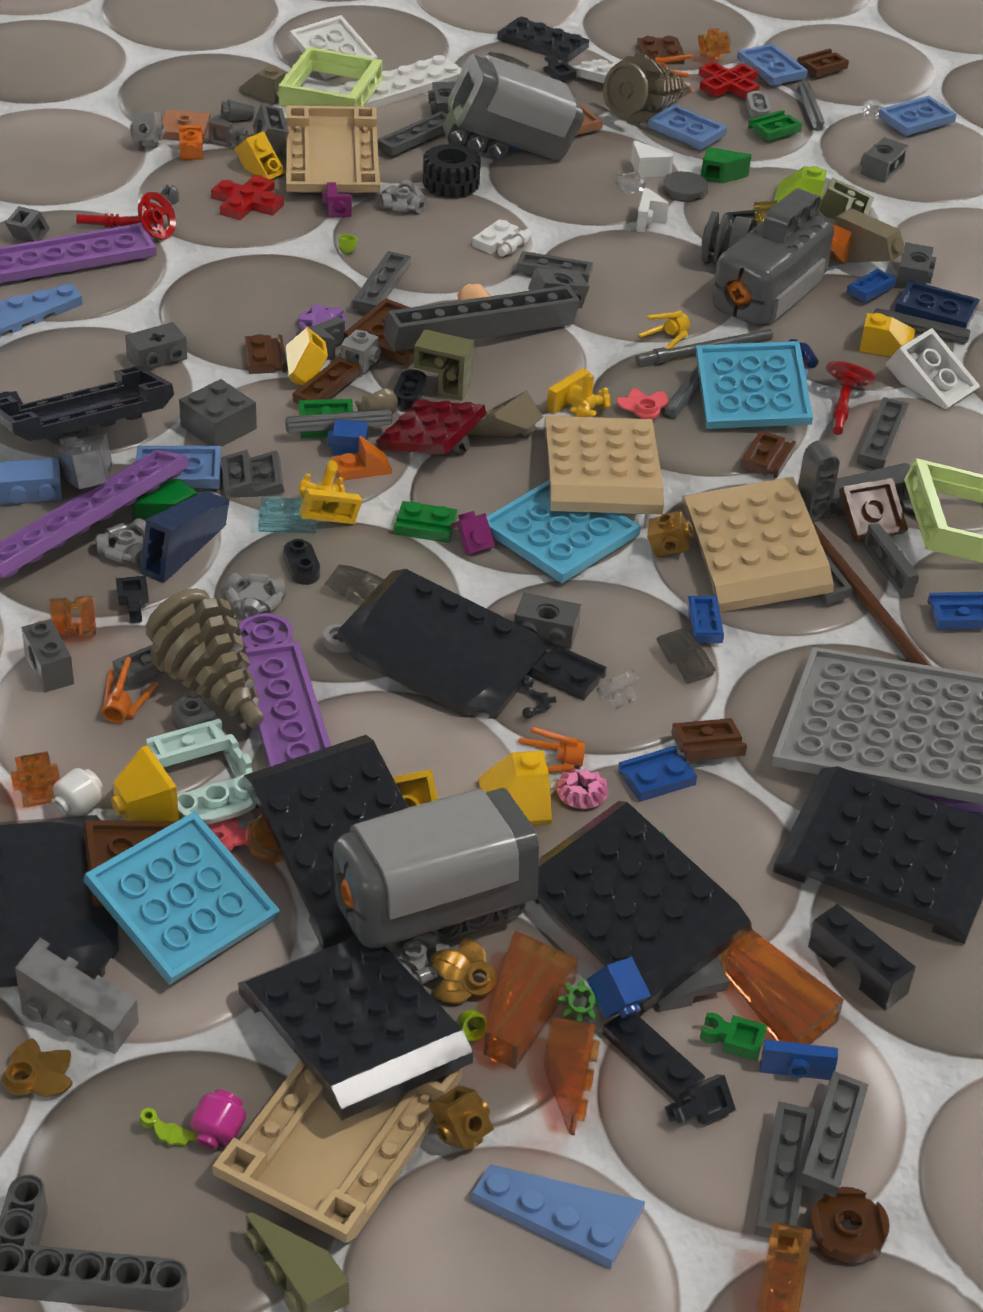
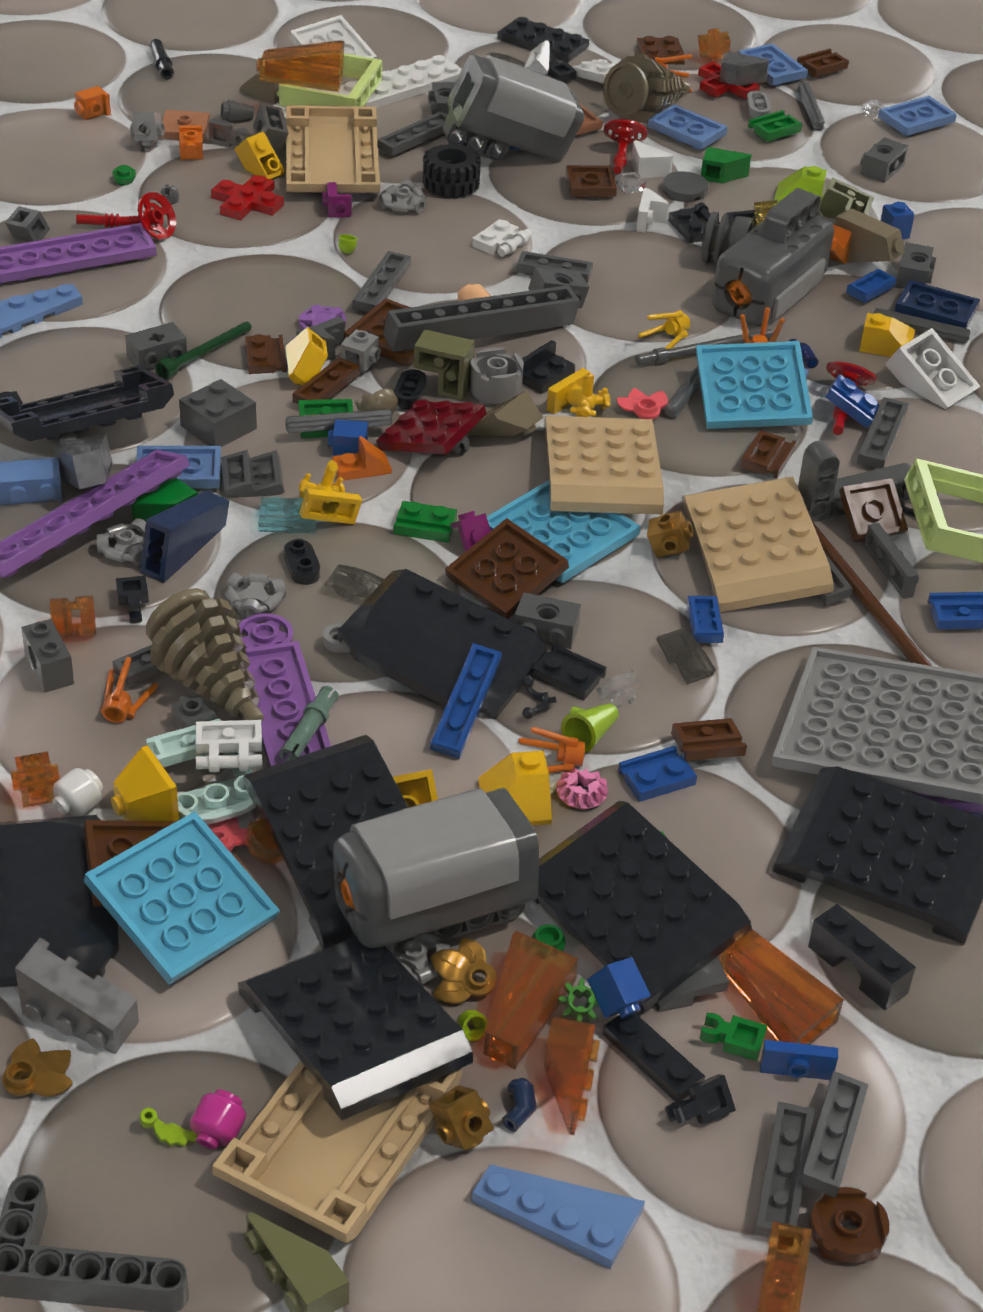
none -> orange brick [74,86,111,120]
none -> green plate [112,165,136,185]
none -> black pin [149,39,174,80]
none -> dark green piece [155,321,252,381]
none -> white plate [196,720,262,772]
none -> clear orange slope [256,40,344,92]
none -> sand green pin [279,686,339,761]
none -> blue tile [430,643,502,759]
none -> reddish brown plate [445,518,569,619]
none -> light grey brick [470,348,524,407]
none -> dark blue arm [503,1078,537,1132]
none -> black bracket [522,340,575,394]
none -> white slope [524,41,550,75]
none -> green plate [531,924,566,957]
none -> lime piece [561,703,619,753]
none -> reddish brown plate [566,165,617,198]
none -> red dish [603,119,648,174]
none -> black plate [668,202,720,244]
none -> flat silver slope [719,51,769,86]
none -> orange plant [740,307,785,343]
none -> blue plate [825,374,880,429]
none -> blue brick [880,202,915,239]

